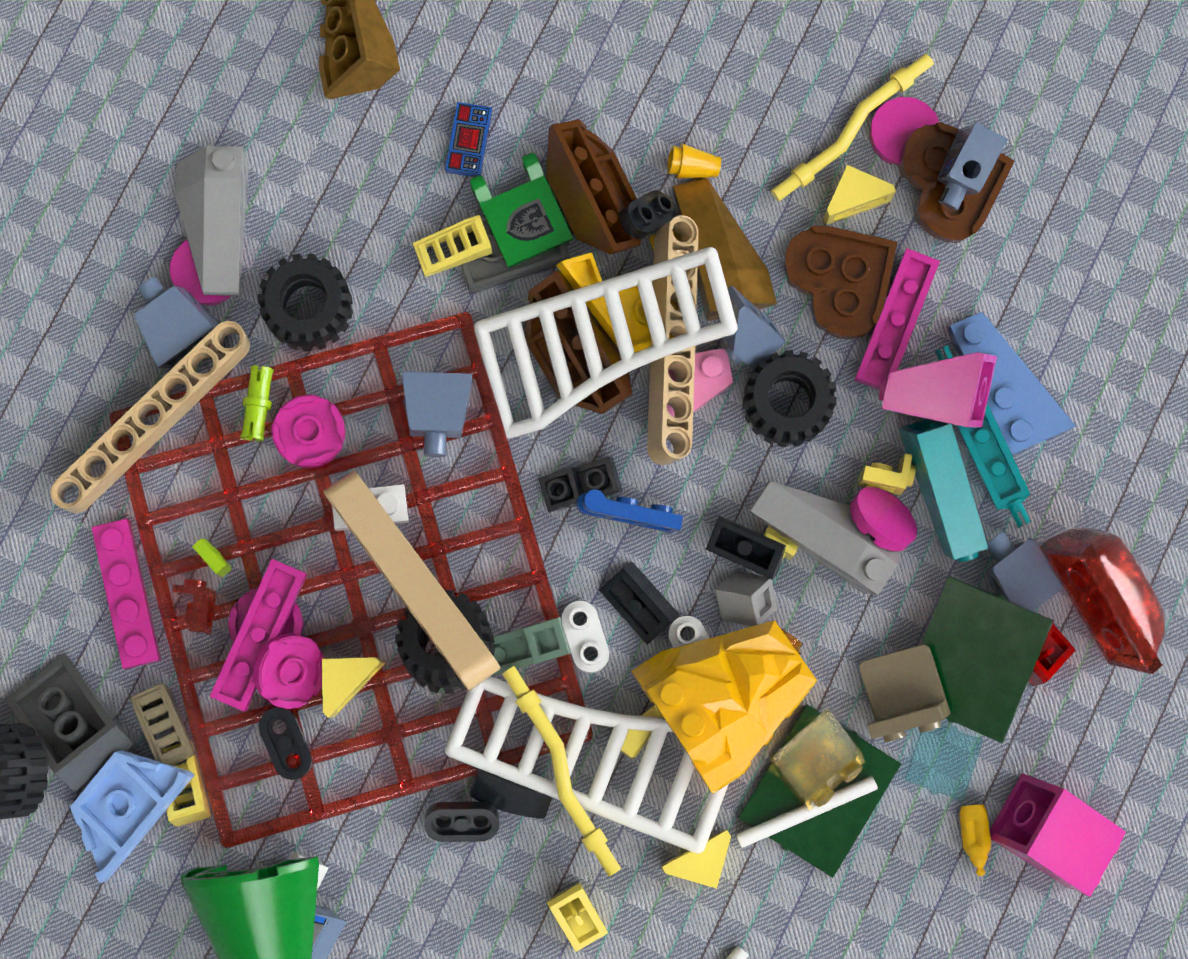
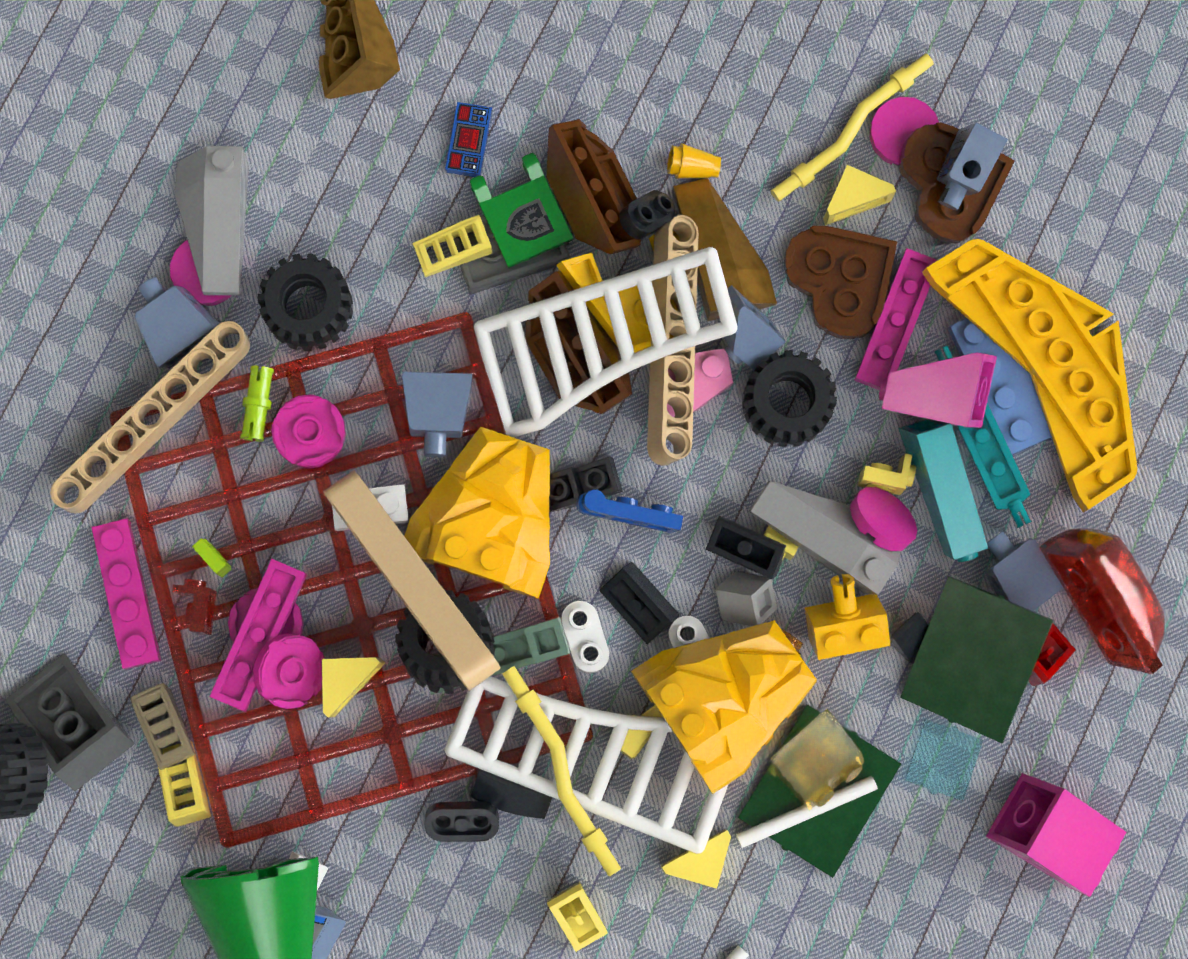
light blue wing [70,750,195,883] -> none
black plate [259,707,313,780] -> none
dark tan bracket [859,644,951,742] -> none
yellow piece [959,804,991,876] -> none
none -> yellow wedge [404,427,550,599]
none -> yellow brick [805,574,890,660]
none -> black slope [892,612,929,664]
none -> yellow wing [922,239,1137,512]

